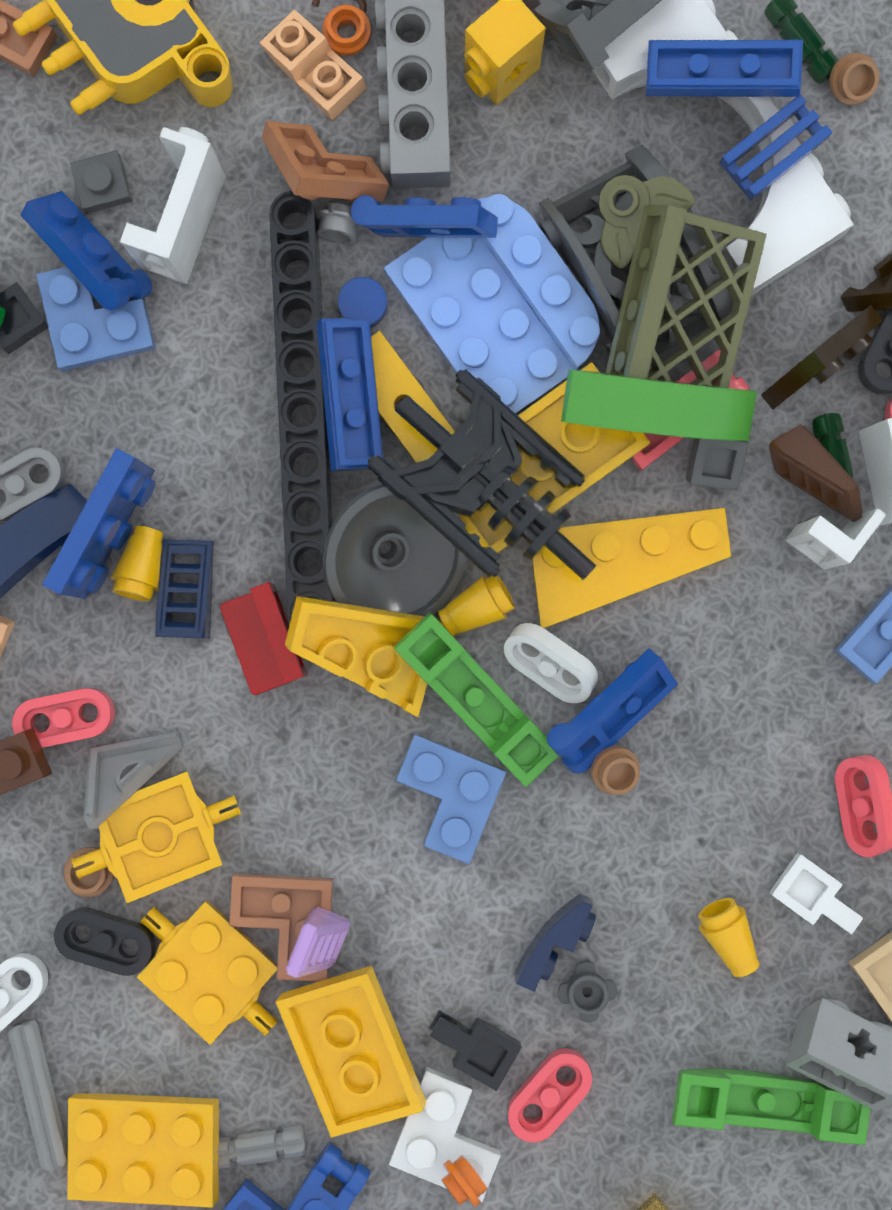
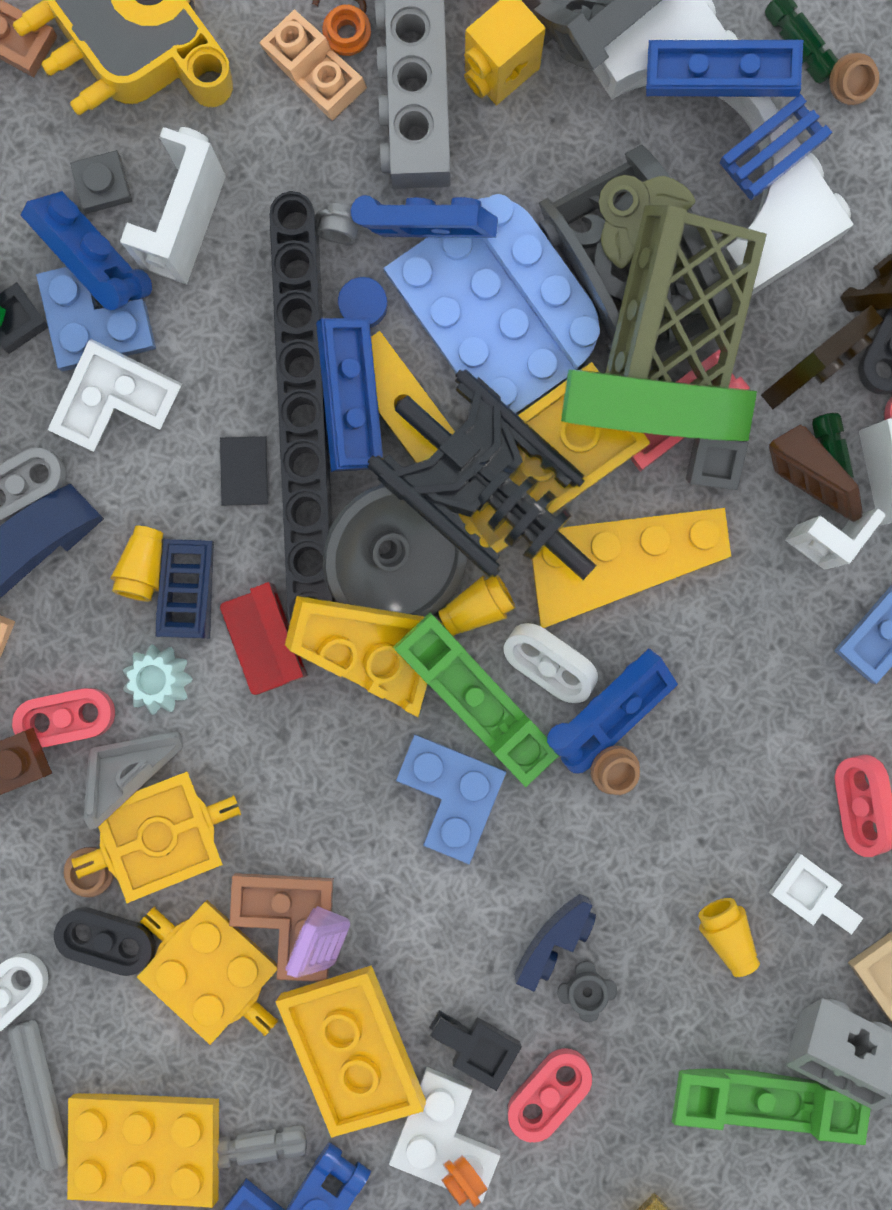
blue plate [42,448,156,599] -> none
nougat plate [262,121,389,202] -> none
none -> white plate [48,339,182,452]
none -> light aqua piece [123,645,192,715]
none -> black piece [220,436,268,506]

